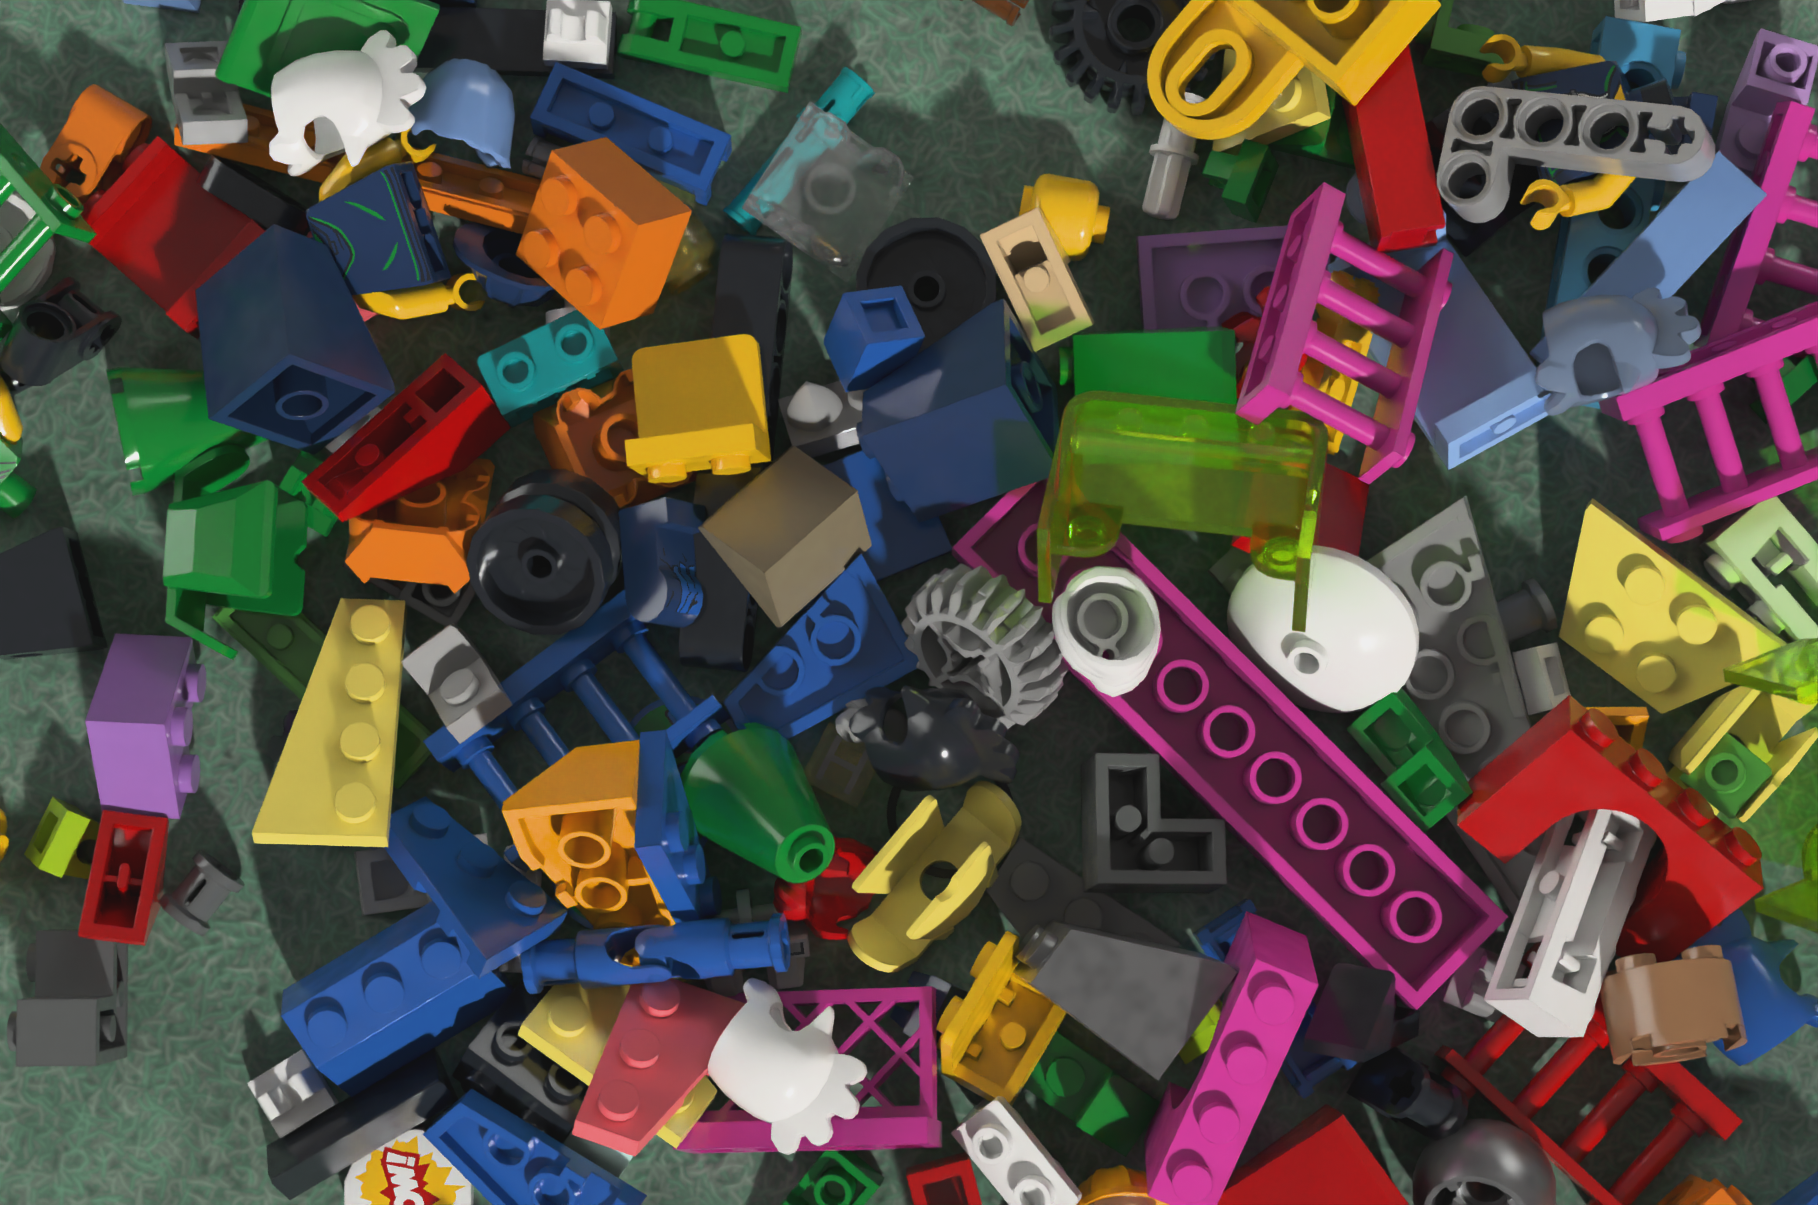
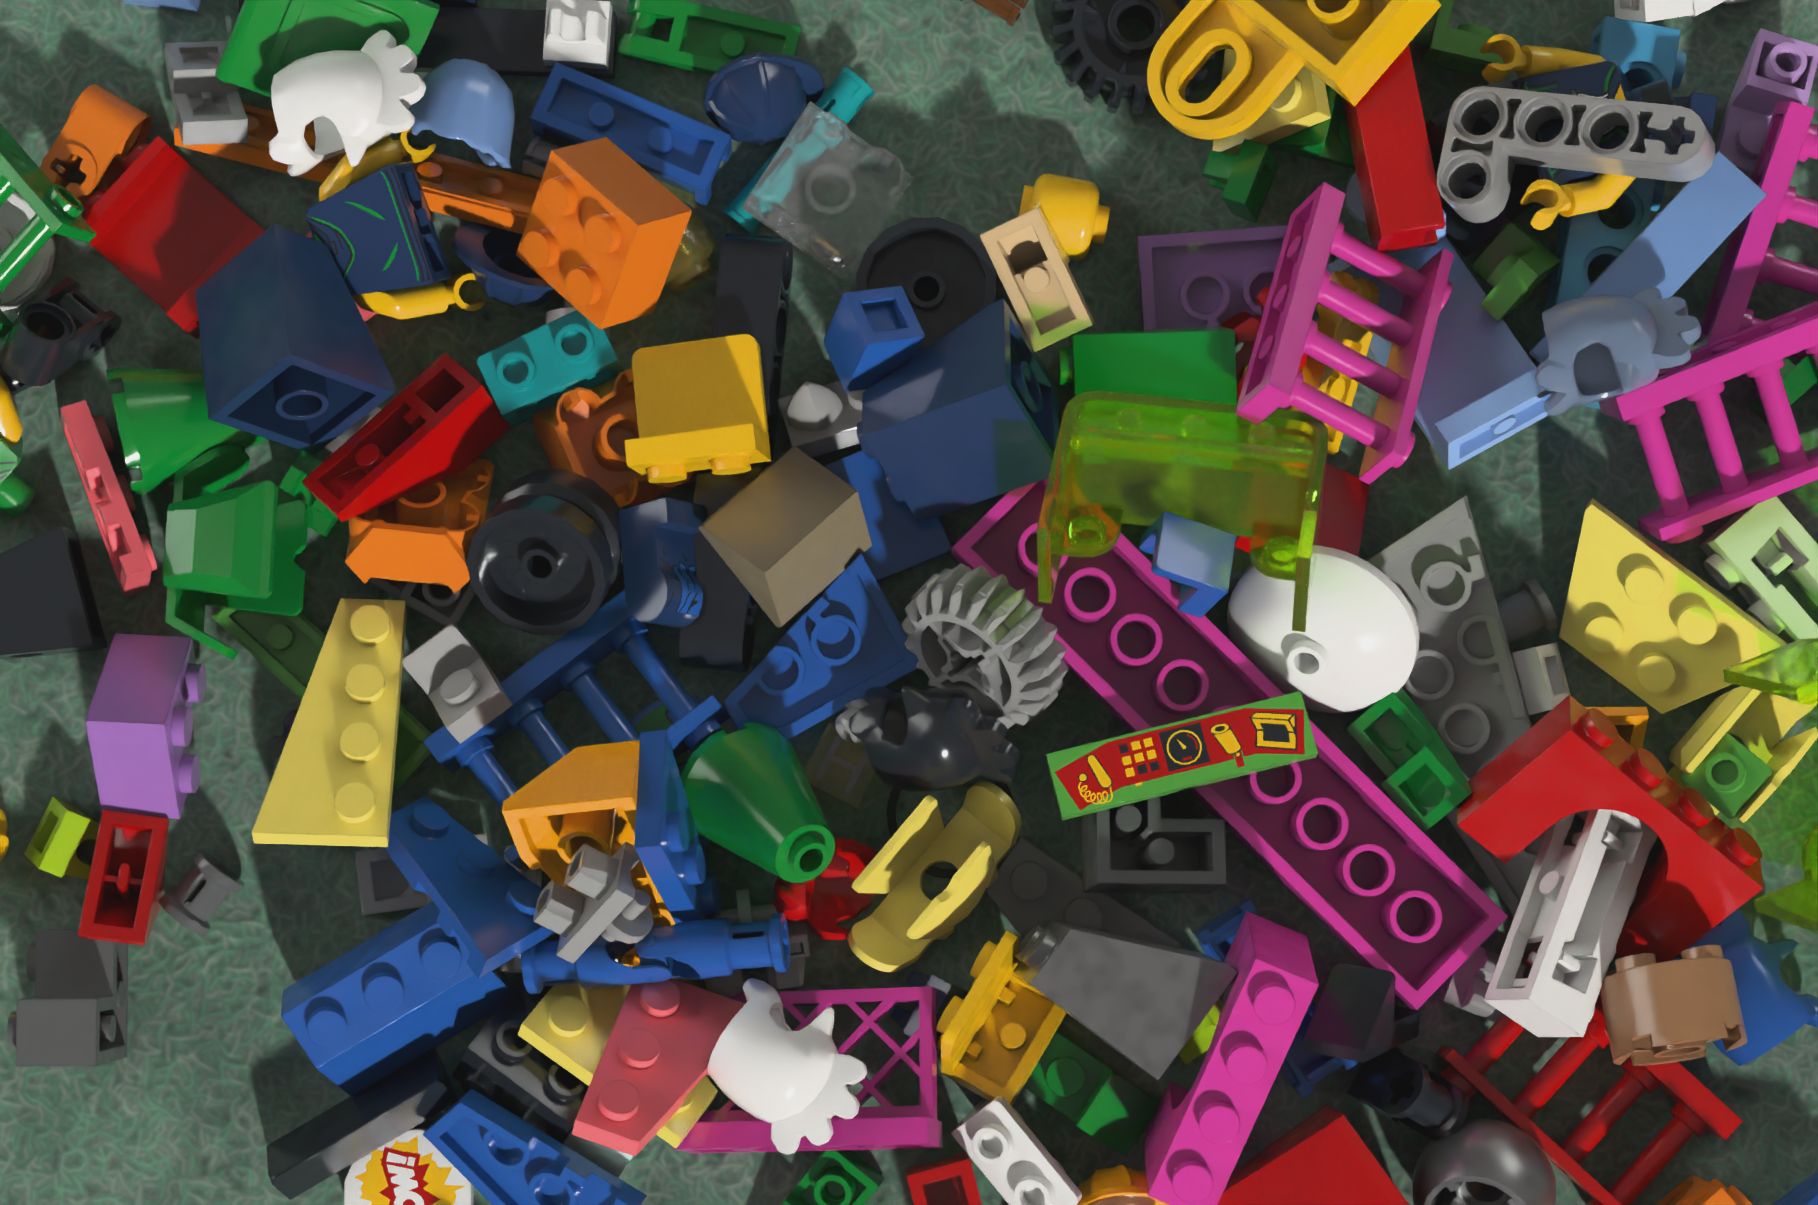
black beam [196,154,309,236] -> none
white tile [247,1049,339,1138] -> none
white hair [1052,566,1161,697] -> none
white axle [1142,92,1206,220] -> none
none -> coral wing [60,400,157,599]
none -> light grey hips [533,842,653,963]
none -> dark blue piece [703,52,824,147]
none -> tile [1046,691,1318,821]
none -> blue panel [1139,511,1236,618]
none -> bright green bracket [1473,221,1561,322]

